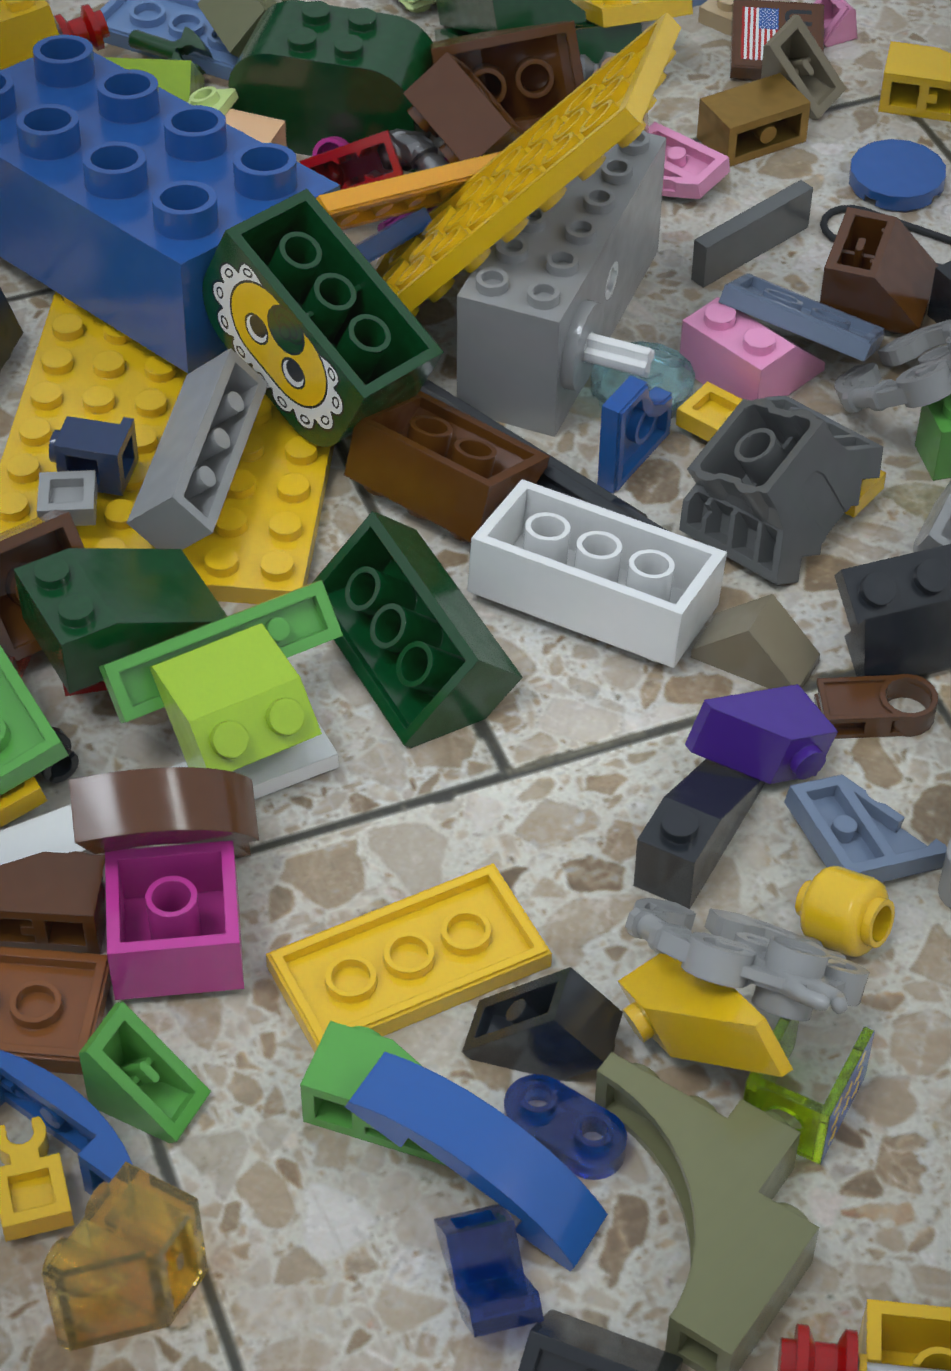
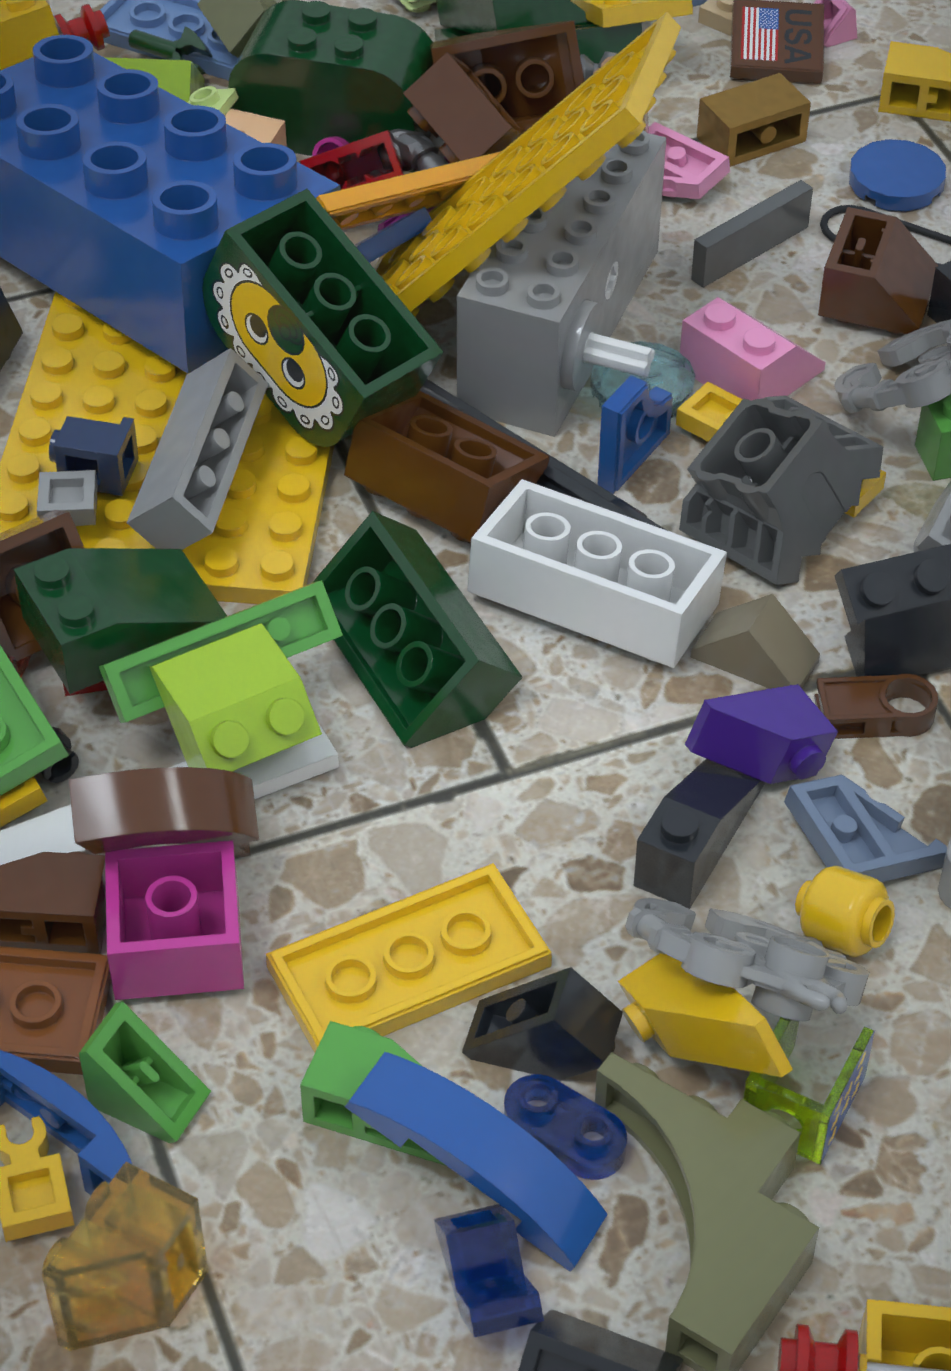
sand blue tile [719,273,886,362] -> none
dark tan slope [761,15,847,120] -> none

